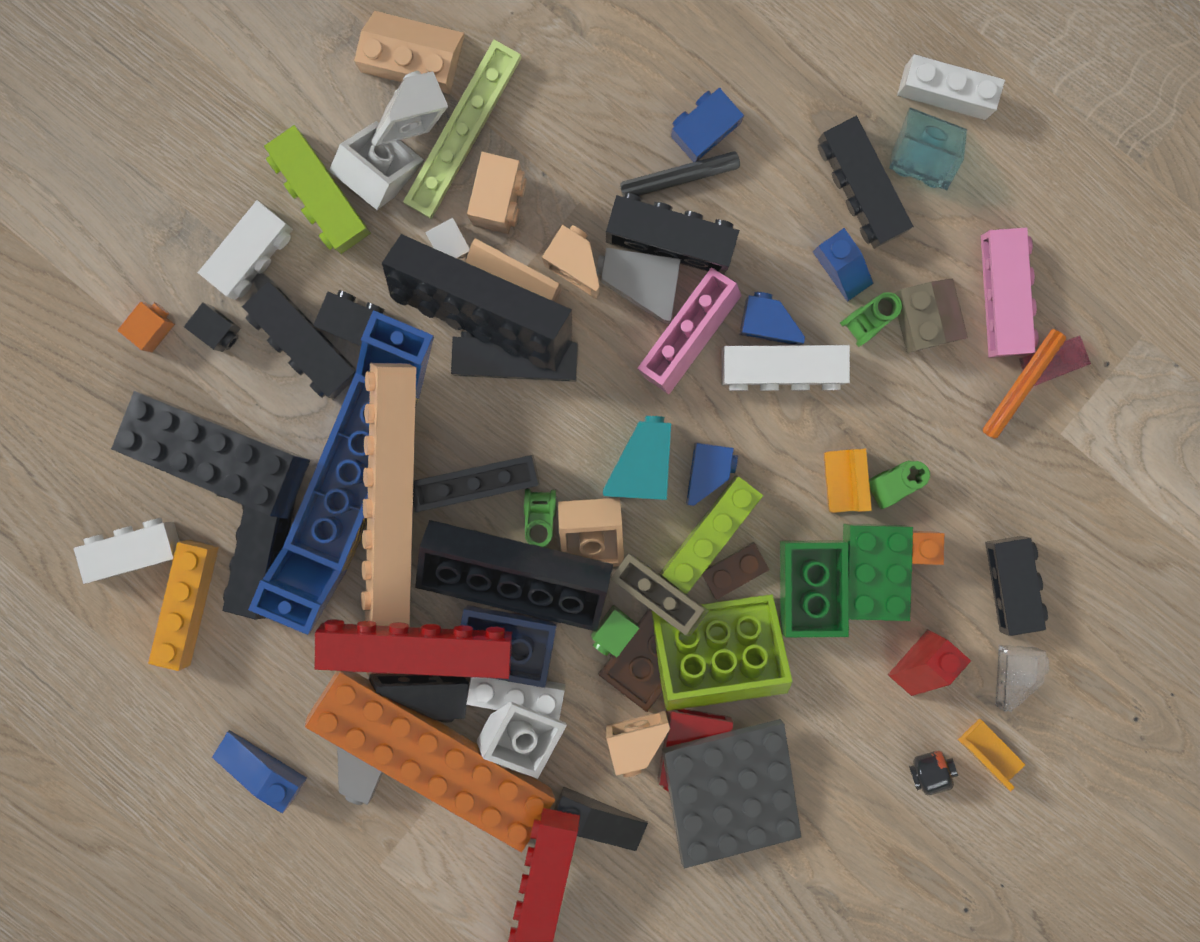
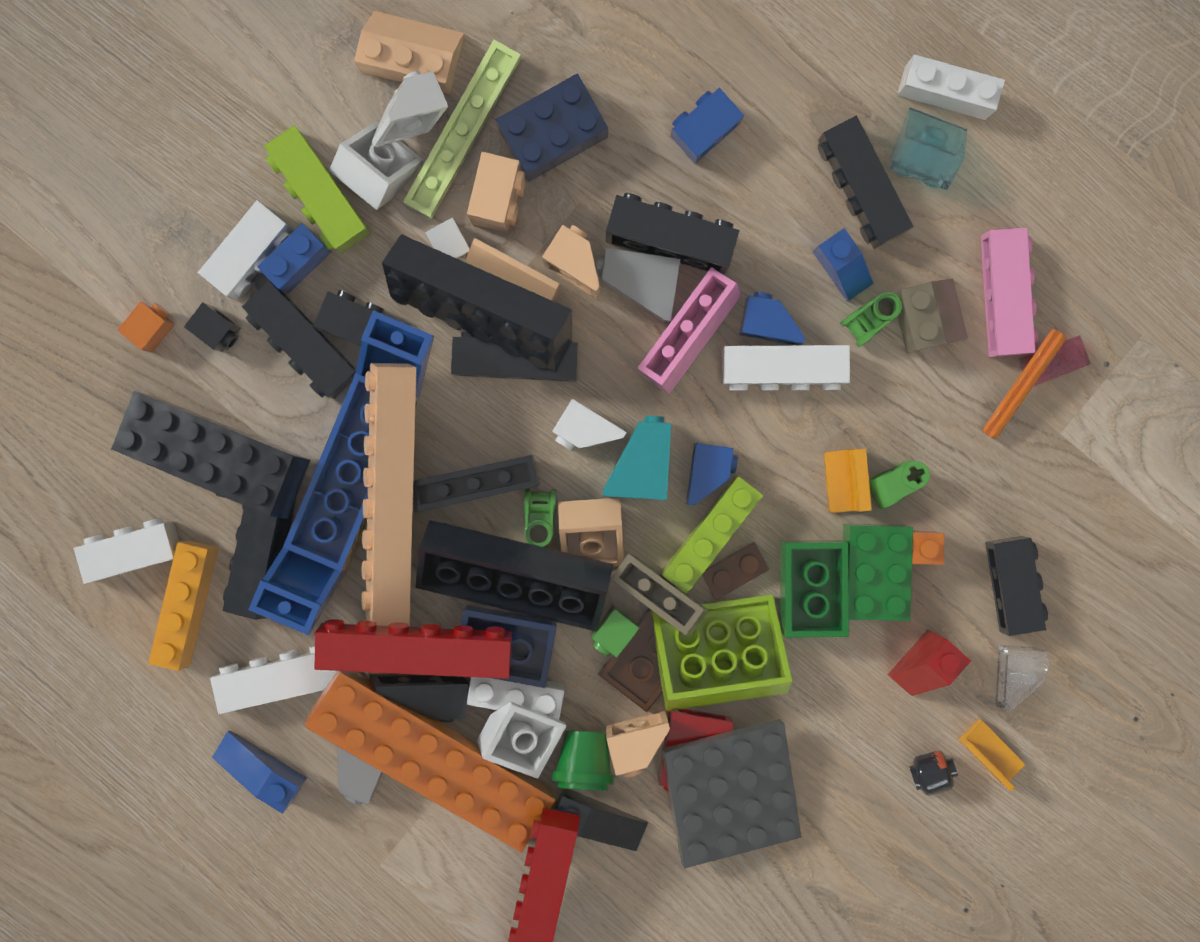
dark grey axle [620,151,740,196] -> none
none -> white brick [210,645,336,714]
none -> blue brick [257,223,331,294]
none -> dark blue brick [495,73,608,182]
none -> white slope [552,399,627,451]
none -> green piece [552,731,615,791]

